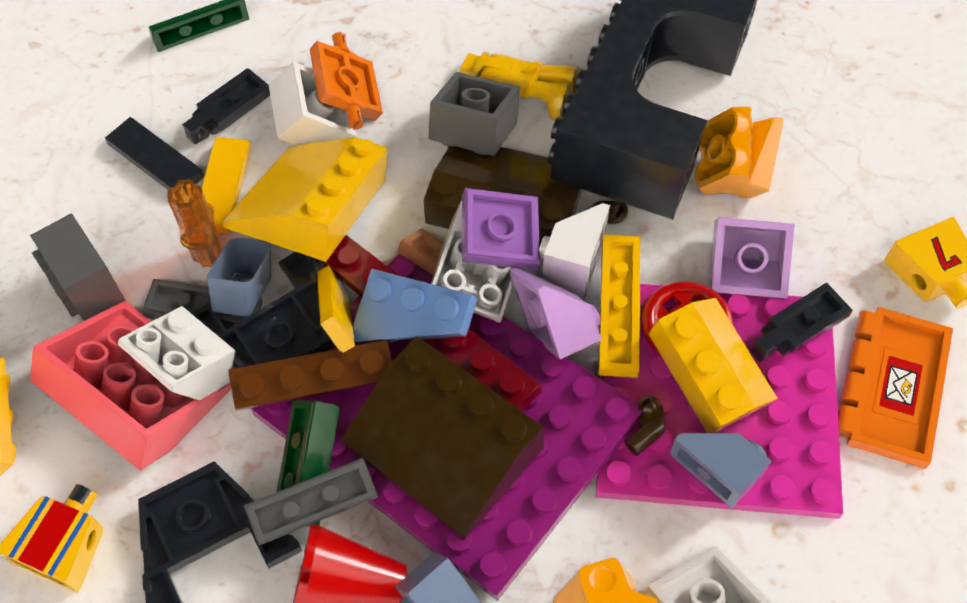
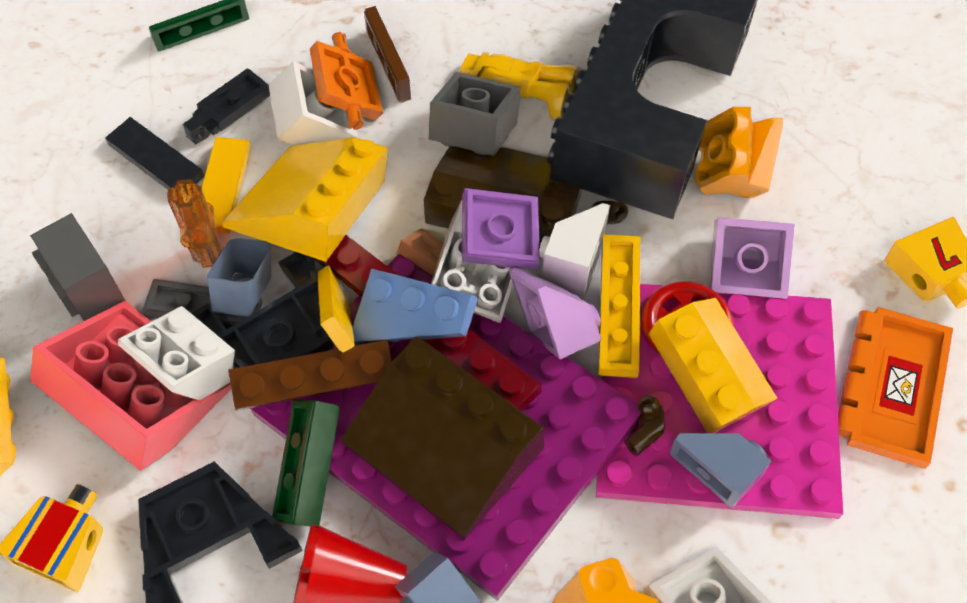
dark grey tile [244,458,378,546] -> none
black hinge [750,283,853,363] -> none
none -> reddish brown tile [364,6,411,103]

